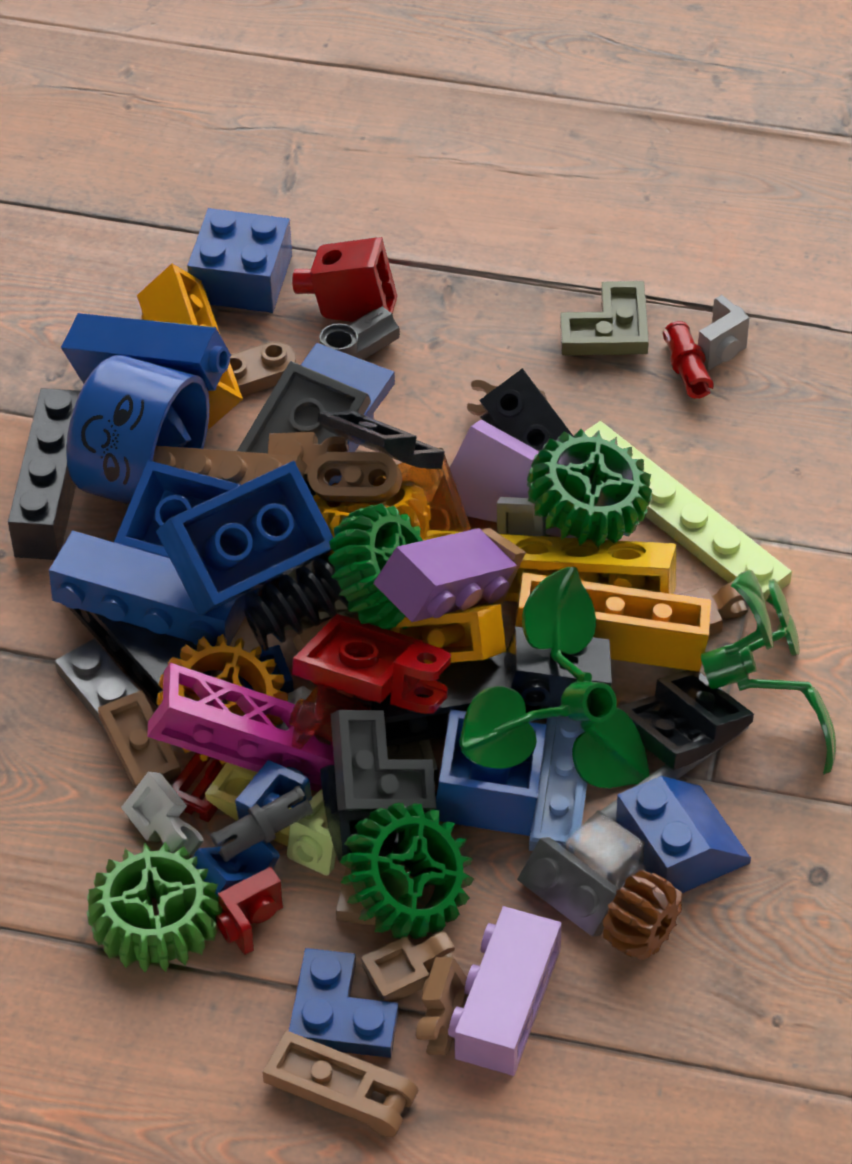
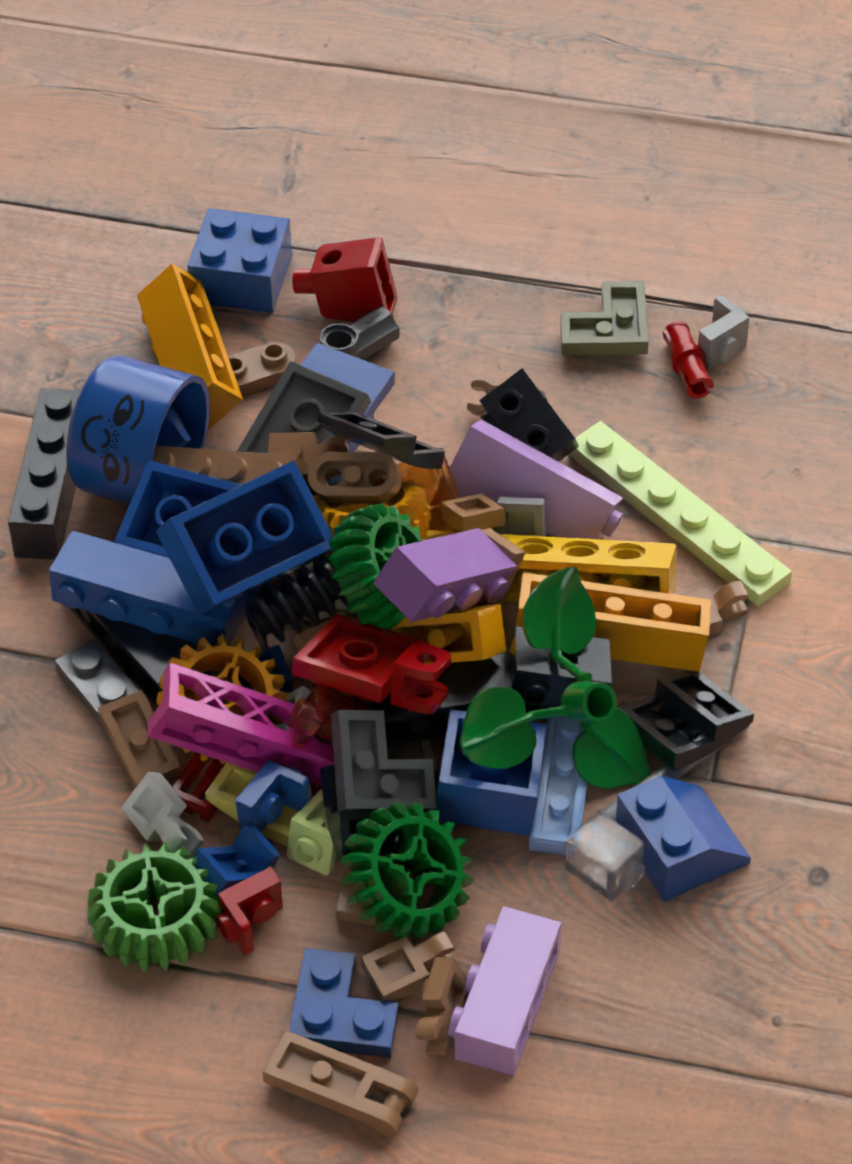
blue slope [61,313,231,391] -> none
dark grey pin [210,786,313,862] -> none
flat silver plate [517,837,619,937] -> none
green gear [527,429,652,547] -> none
dark orange gear [603,869,682,961] -> none
green plant [701,570,836,775] -> none
none -> medium nougat plate [441,493,504,532]

